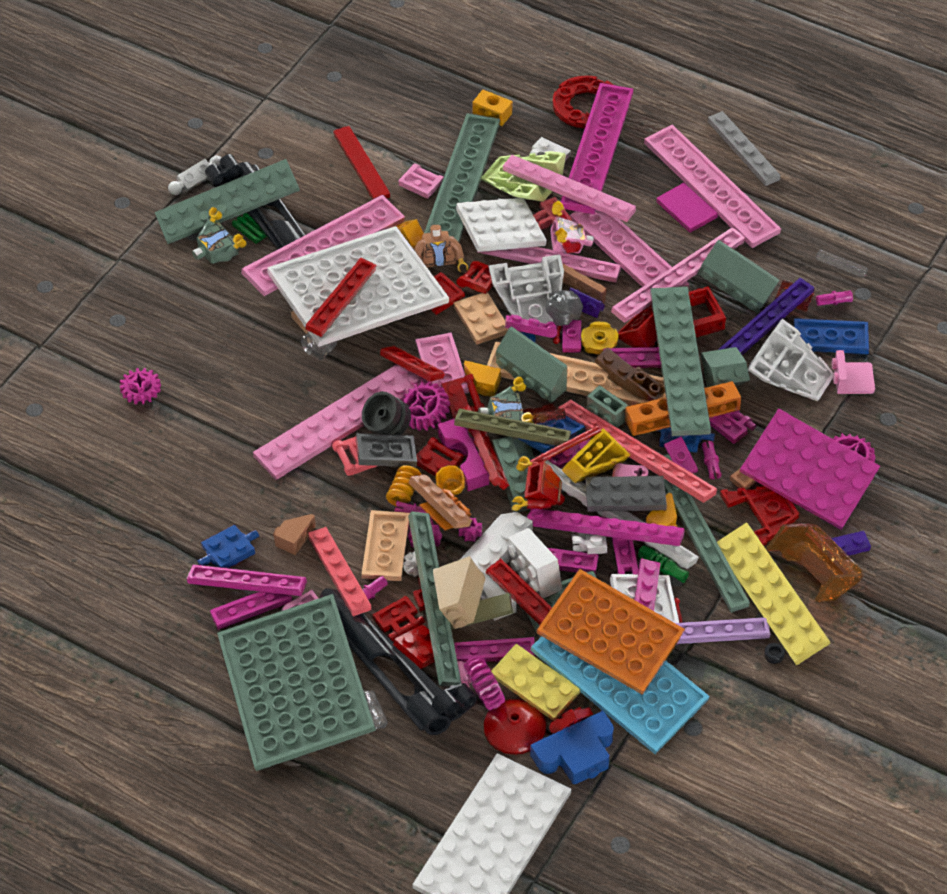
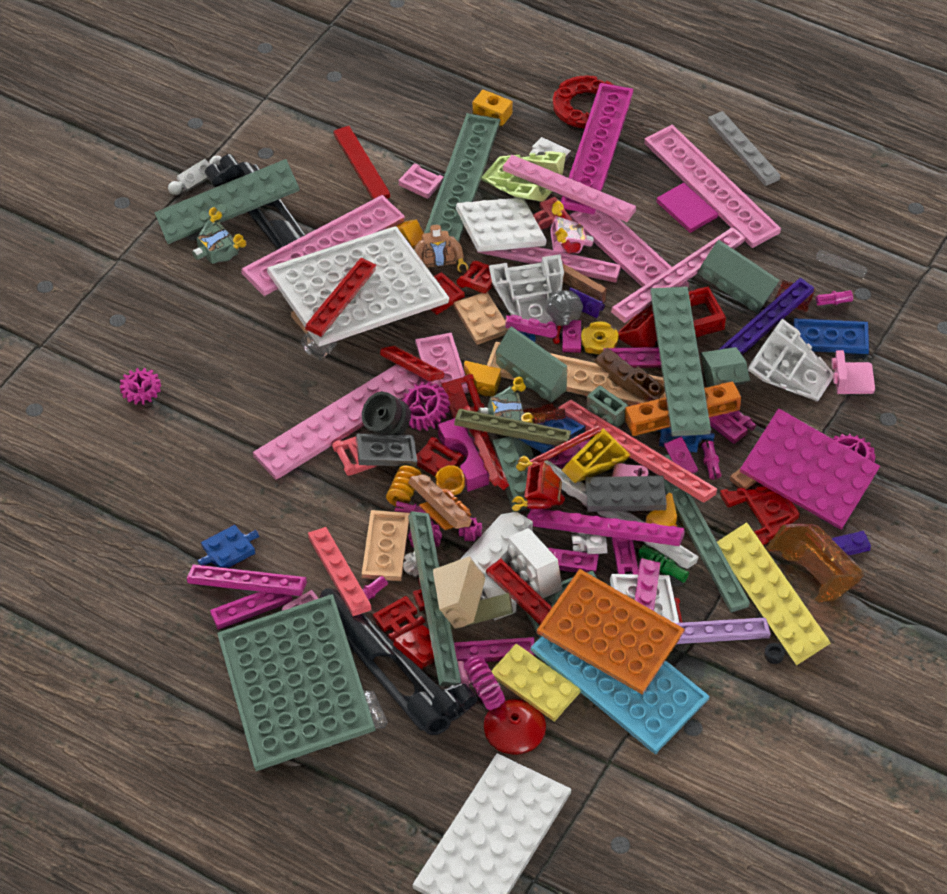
green tile [232,213,267,244] -> none
nougat slope [273,514,316,555] -> none
blue brick [530,711,614,784] -> none
red hinge [549,707,593,734] -> none

